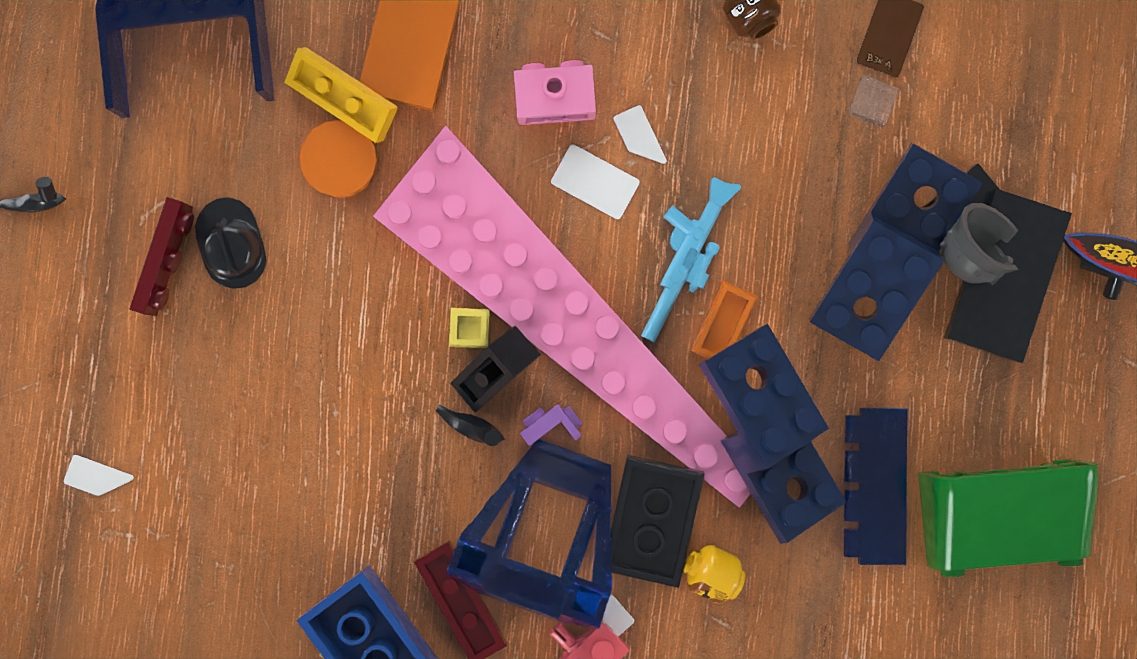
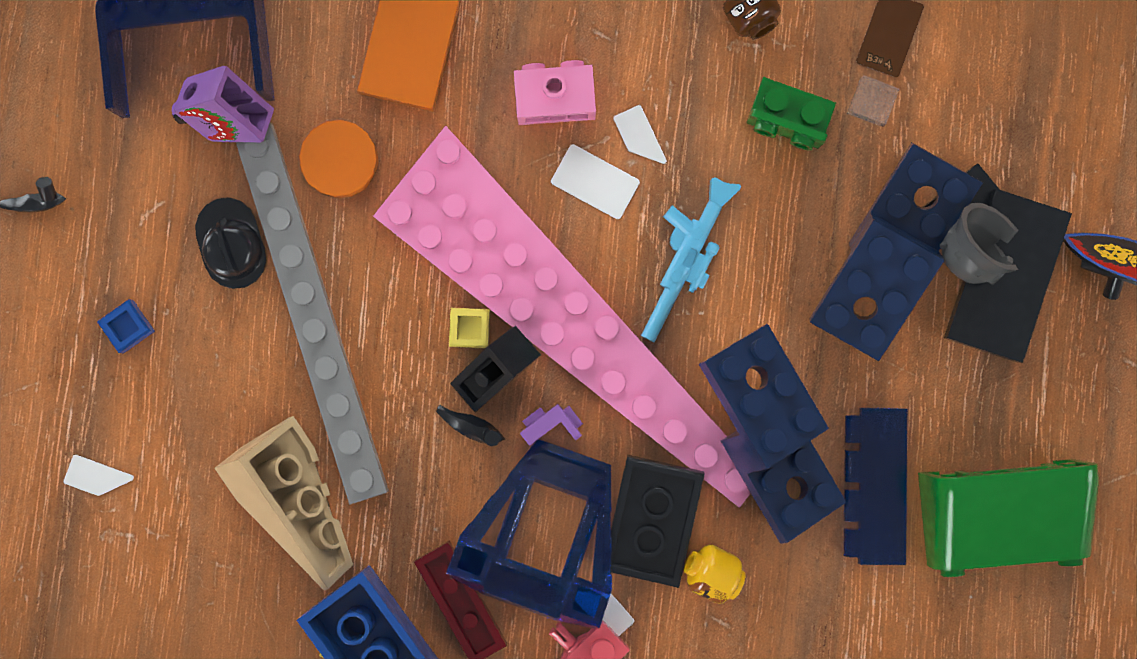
dark red plate [129,197,194,316] -> none
yellow plate [284,47,398,143] -> none
orange tile [690,280,759,359] -> none
none -> blue tile [97,299,155,354]
none -> medium lavender torso [172,66,274,143]
none -> tan wedge [214,416,353,590]
none -> light grey plate [236,122,389,505]
none -> green bracket [746,77,836,151]

